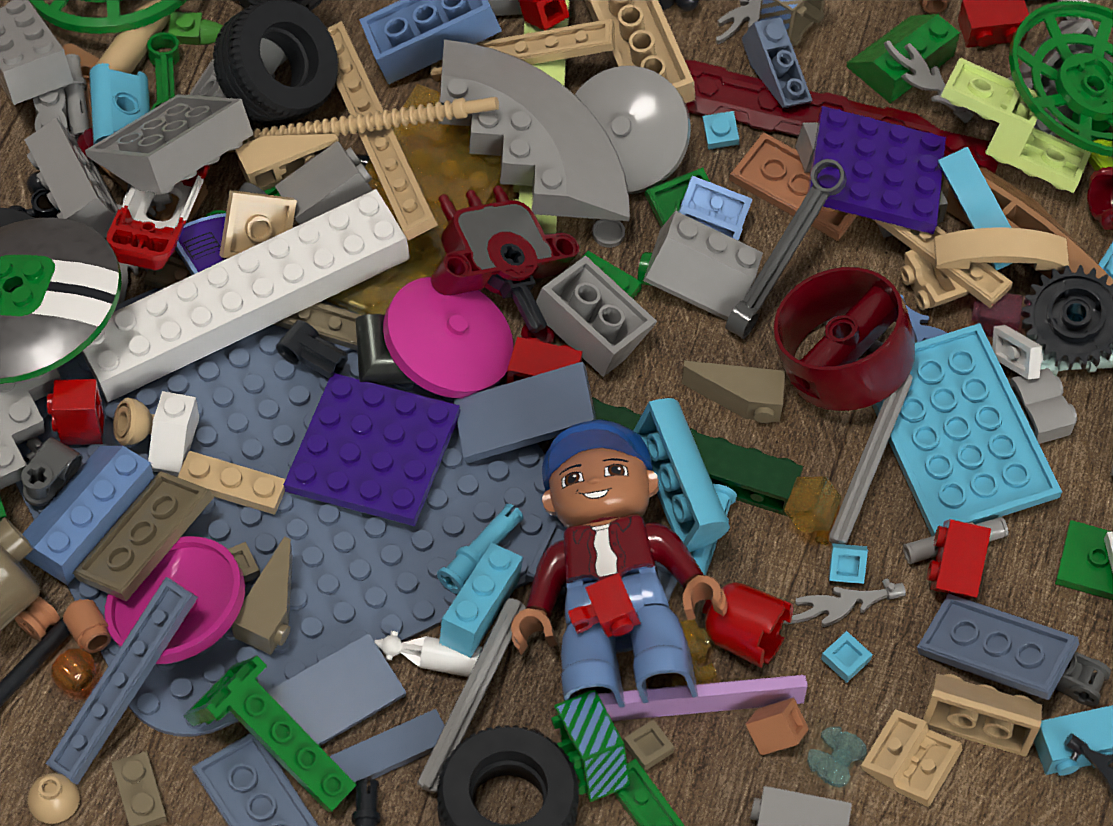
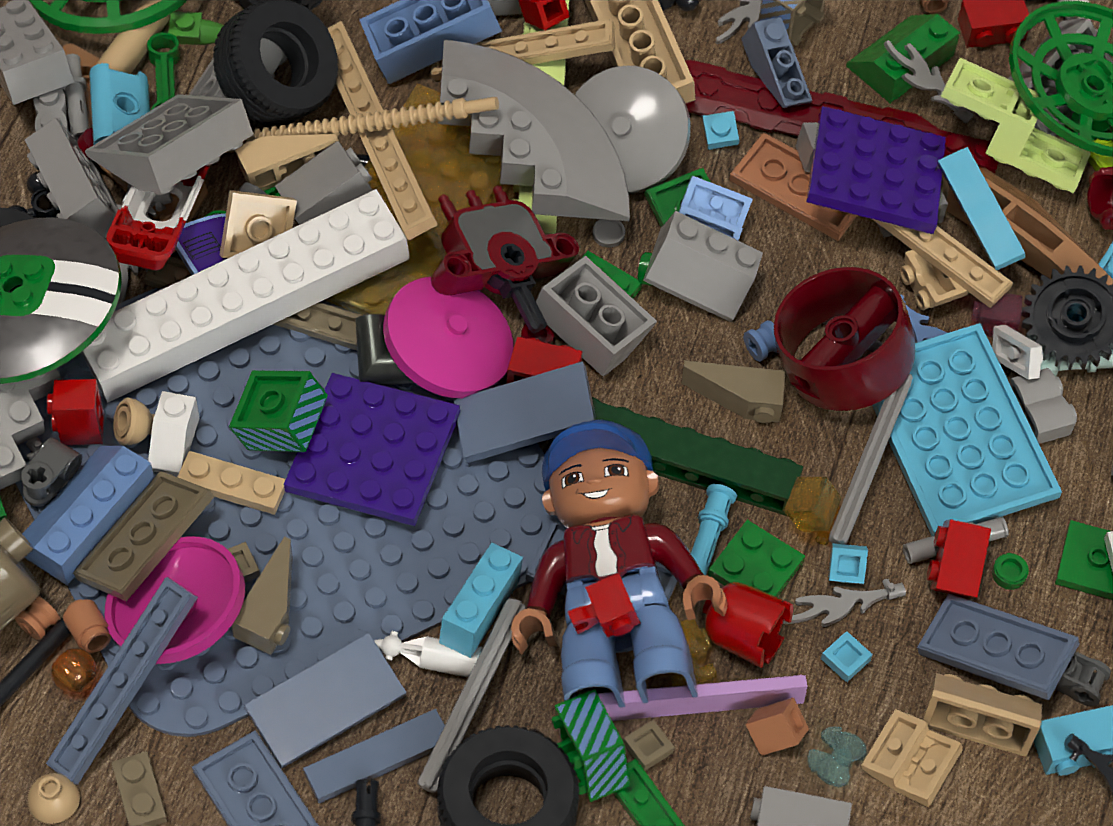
green bracket [183,656,356,812] -> none
black piece [276,320,348,378] -> none
medium azure pin [437,504,524,594] -> none
medium azure brick [633,398,730,552] -> none
dark grey piece [725,159,847,339] -> none
tan slope [934,227,1069,270] -> none
none -> green container [229,370,328,452]
none -> green plate [708,519,805,597]
none -> medium blue wheel [743,320,777,362]
none -> green tile [992,553,1029,590]

